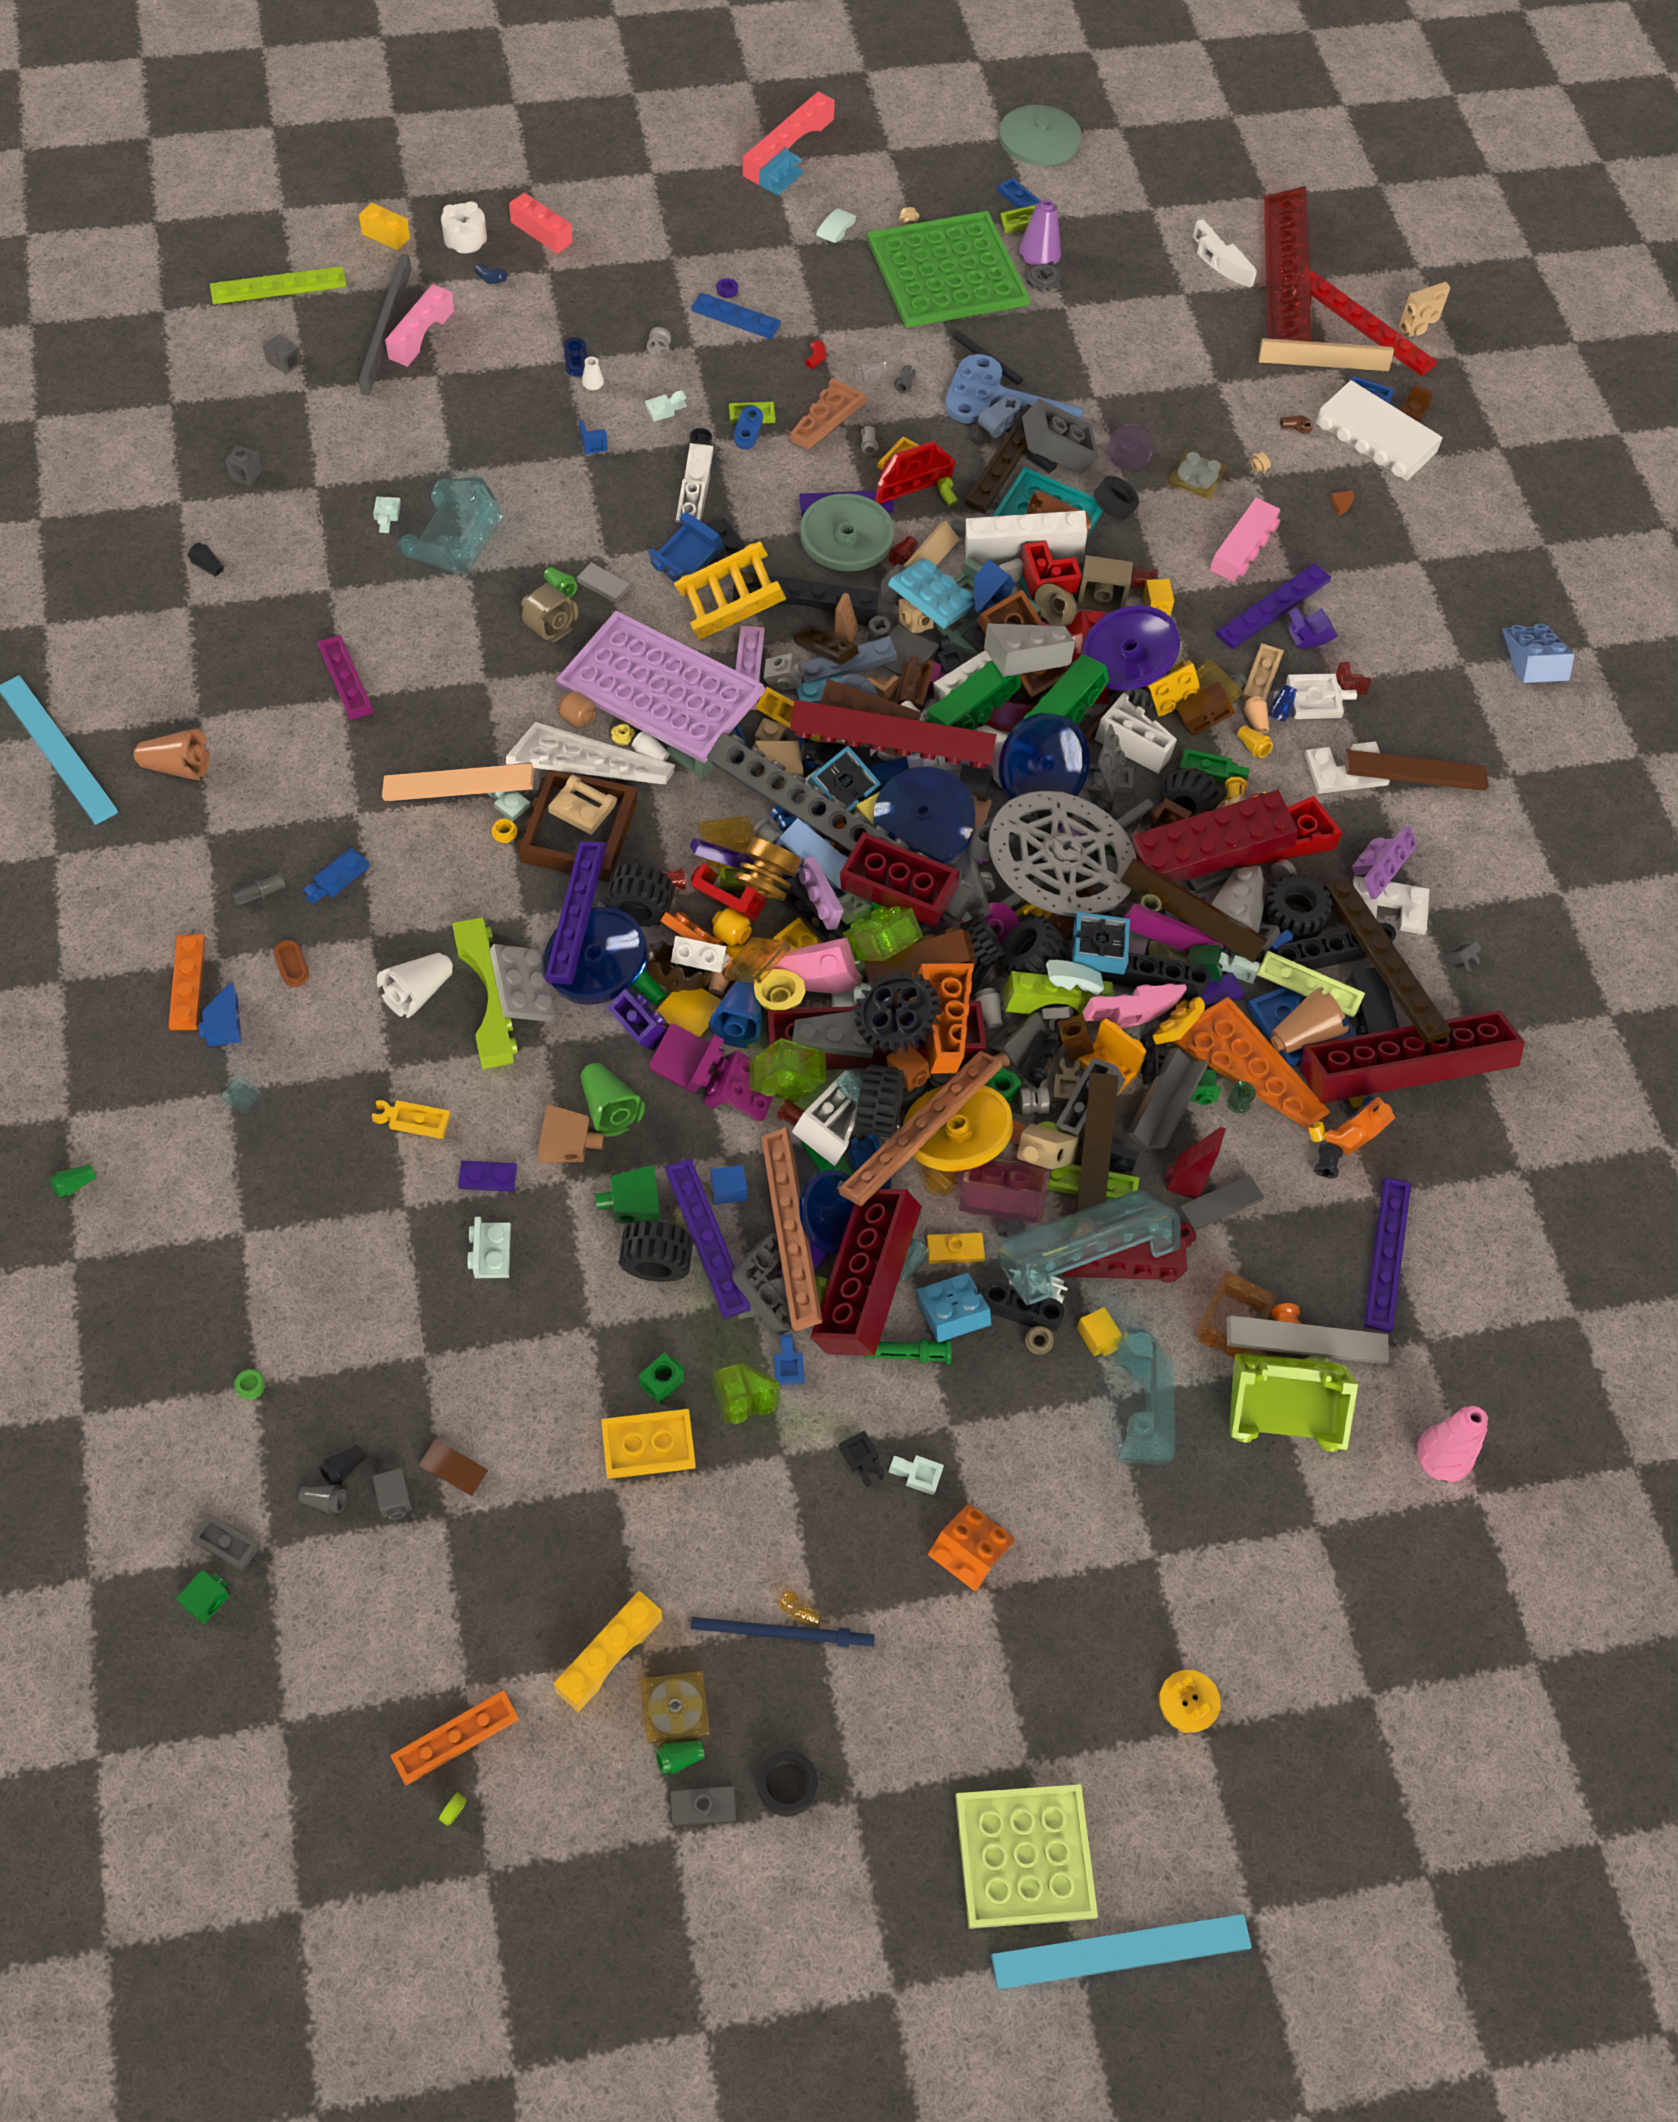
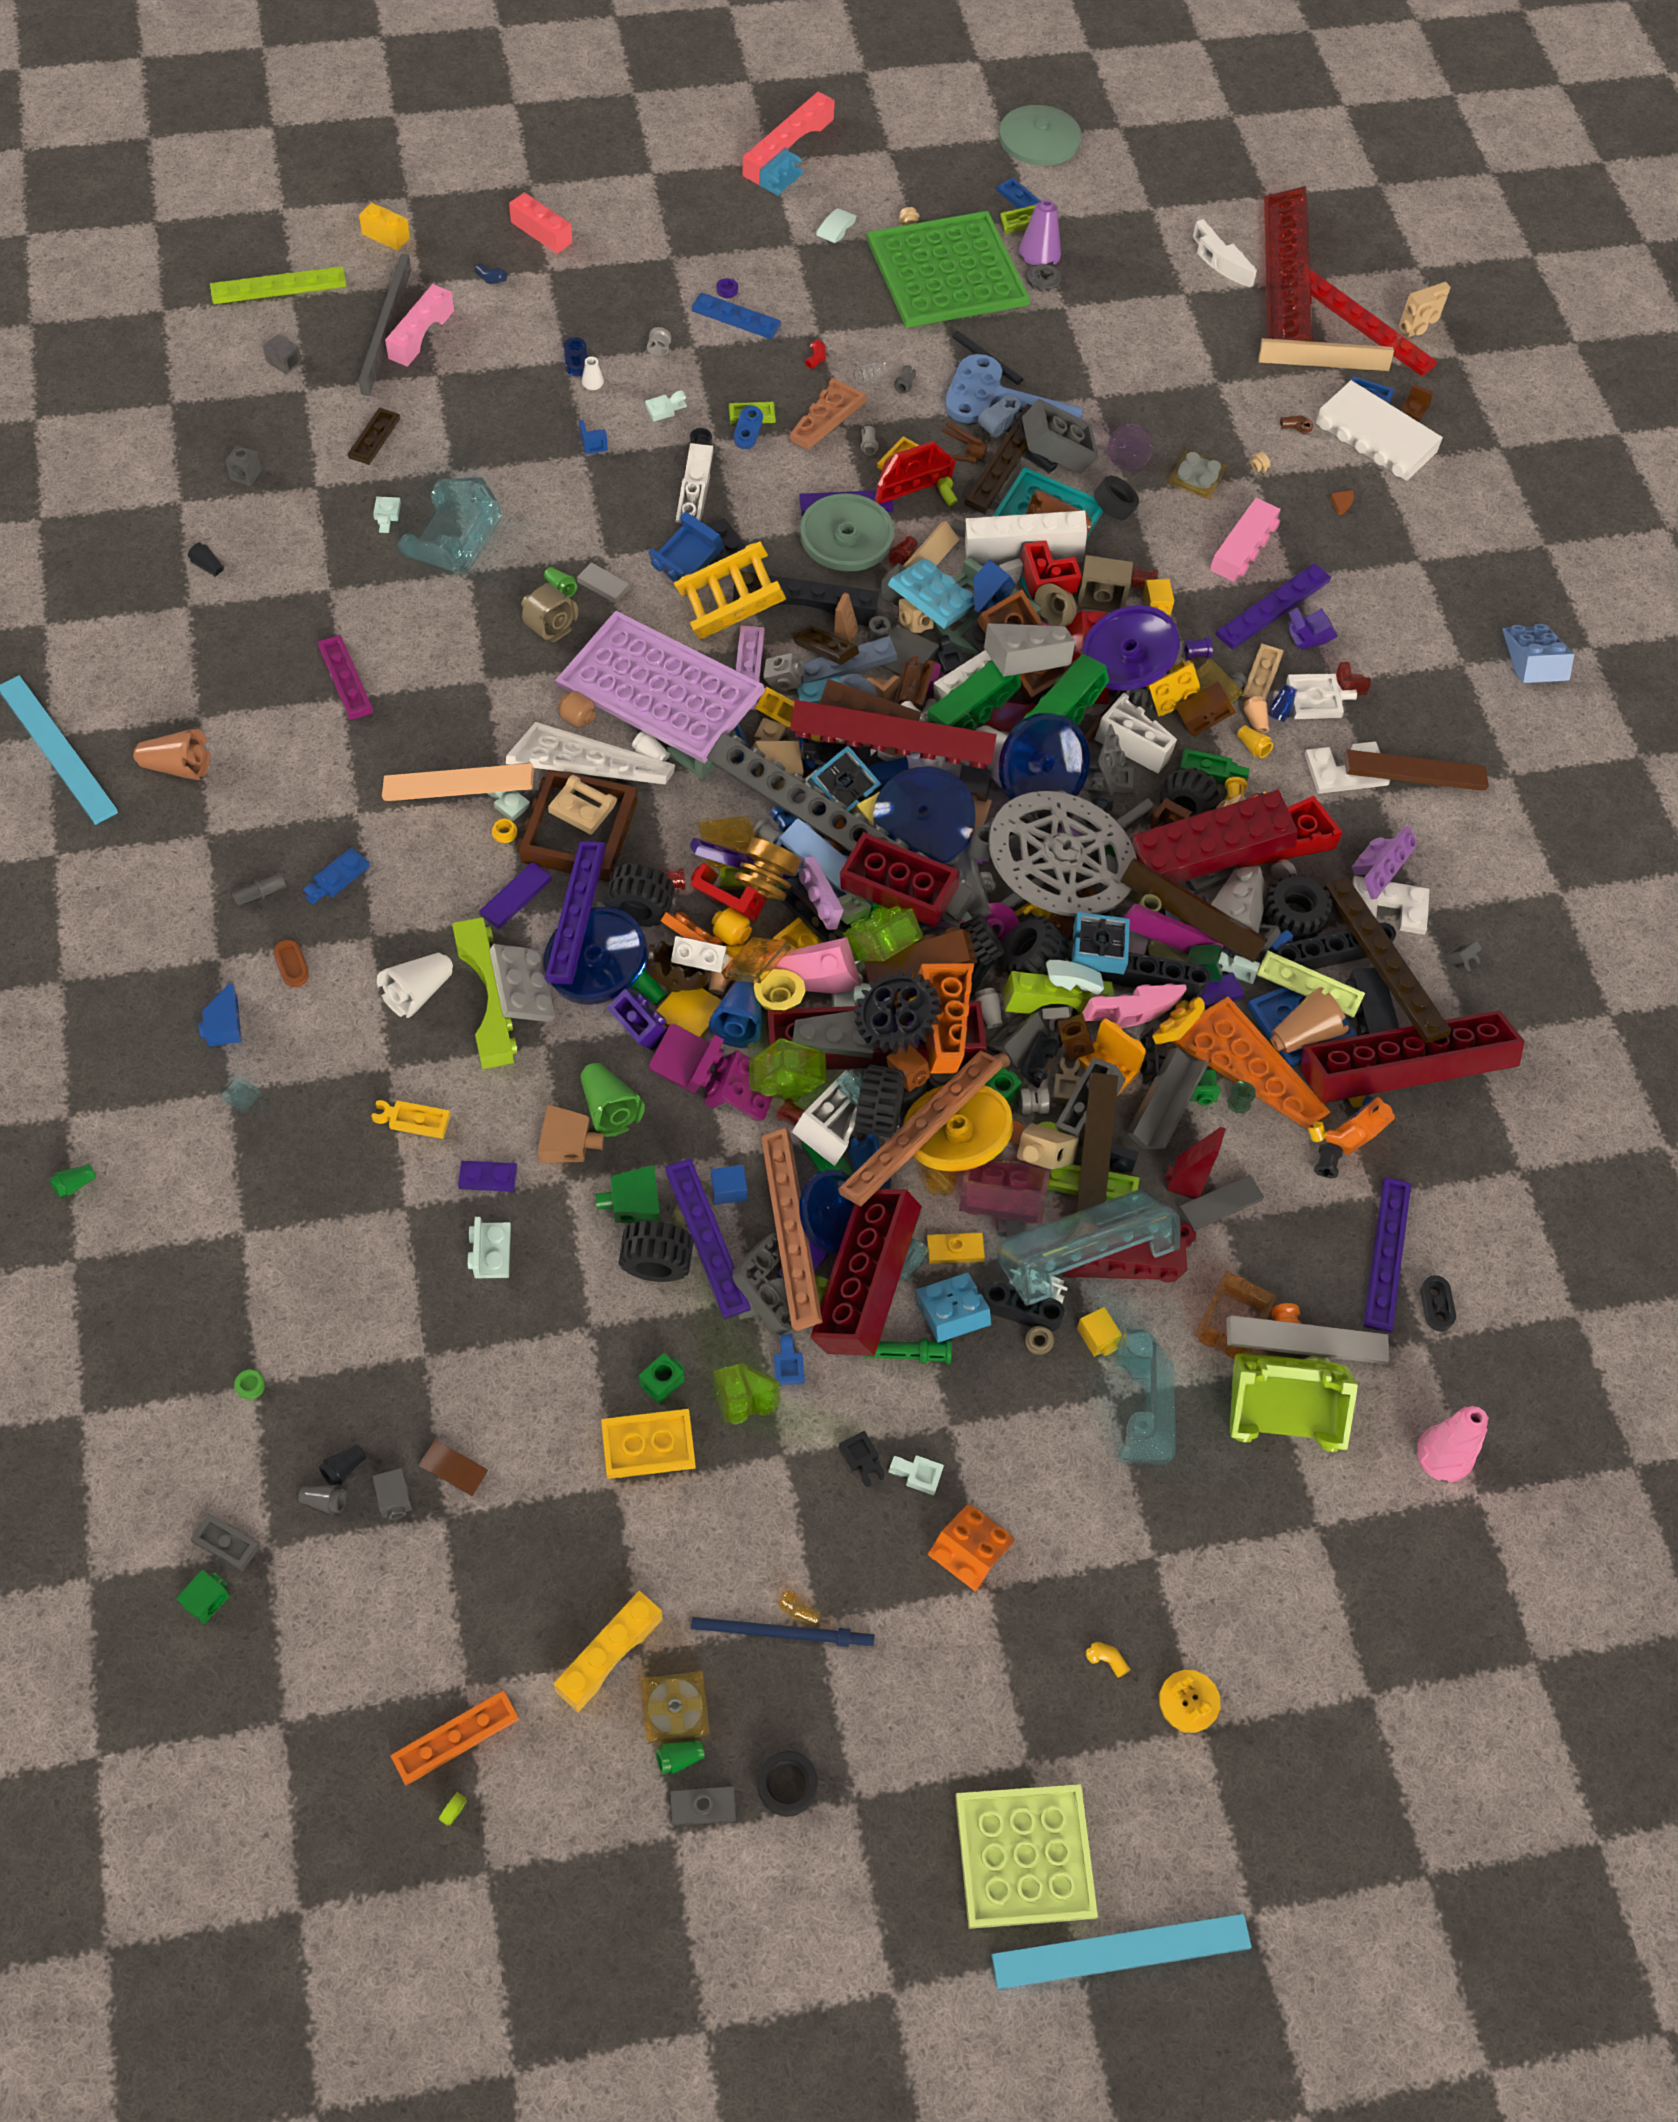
orange plate [169,934,205,1030] -> none
white brick [441,202,487,253] -> none
light yellow plate [611,724,635,746] -> none
none -> dark brown tile [348,407,400,465]
none -> dark purple tile [479,862,552,929]
none -> reddish brown plant [942,422,988,464]
none -> yellow arm [1086,1642,1131,1678]
none -> dark purple bush [1183,637,1213,661]
none -> black plate [1420,1275,1456,1332]

